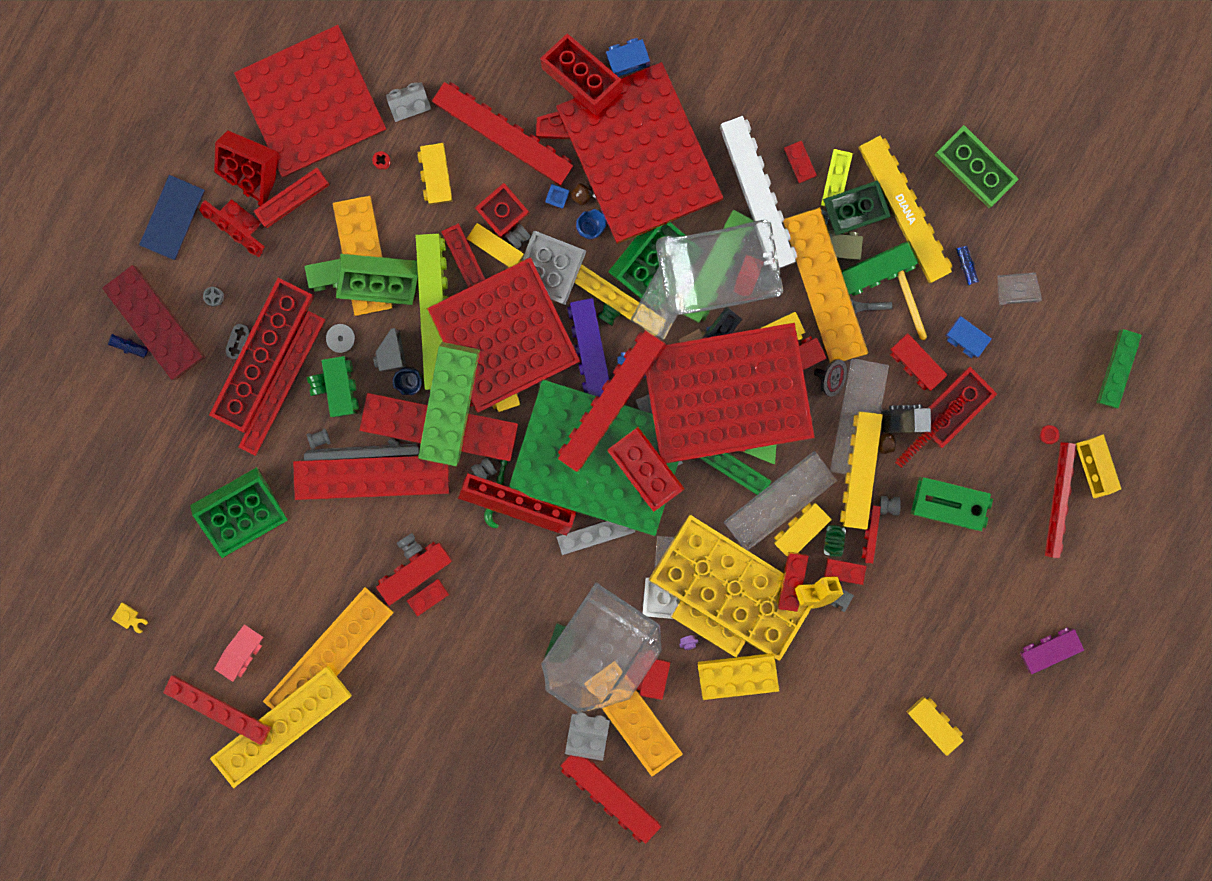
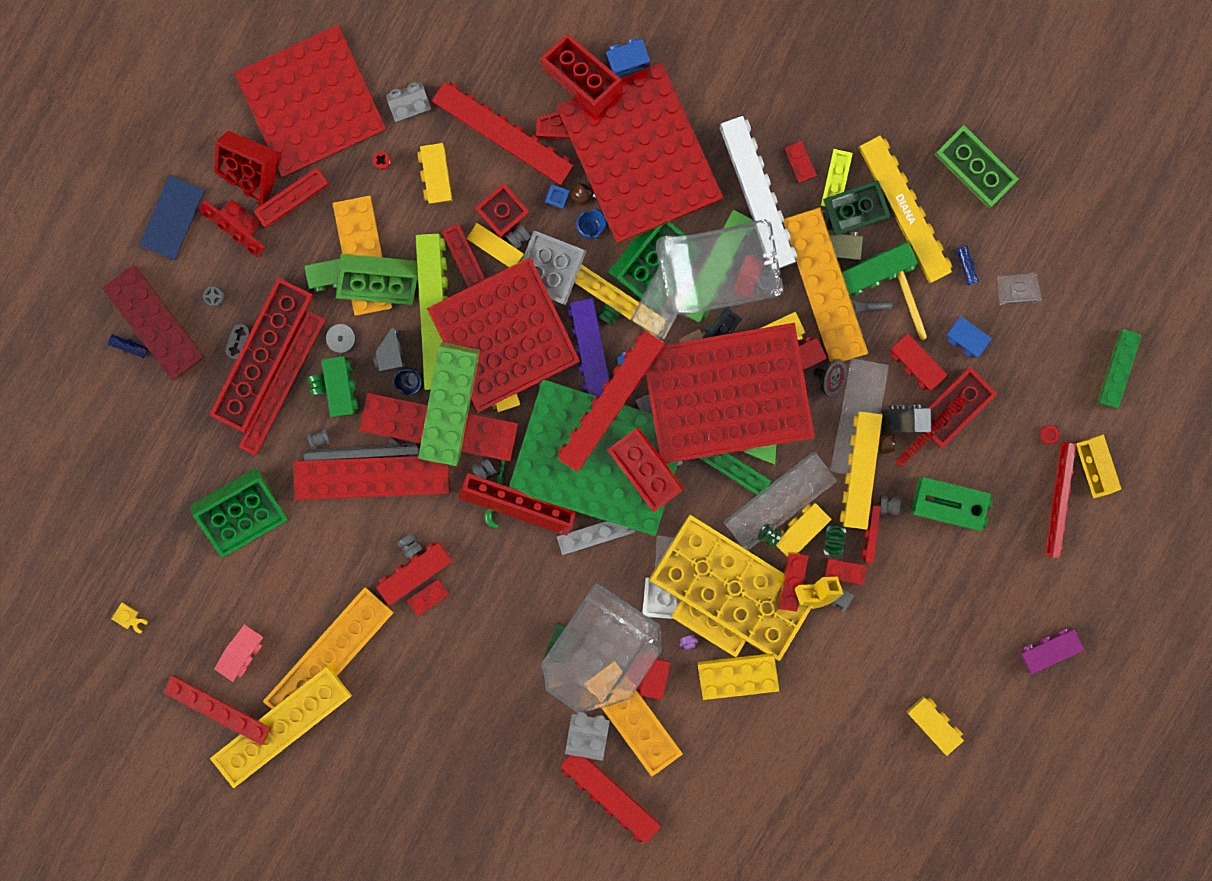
none -> dark green wheel [758,523,782,547]

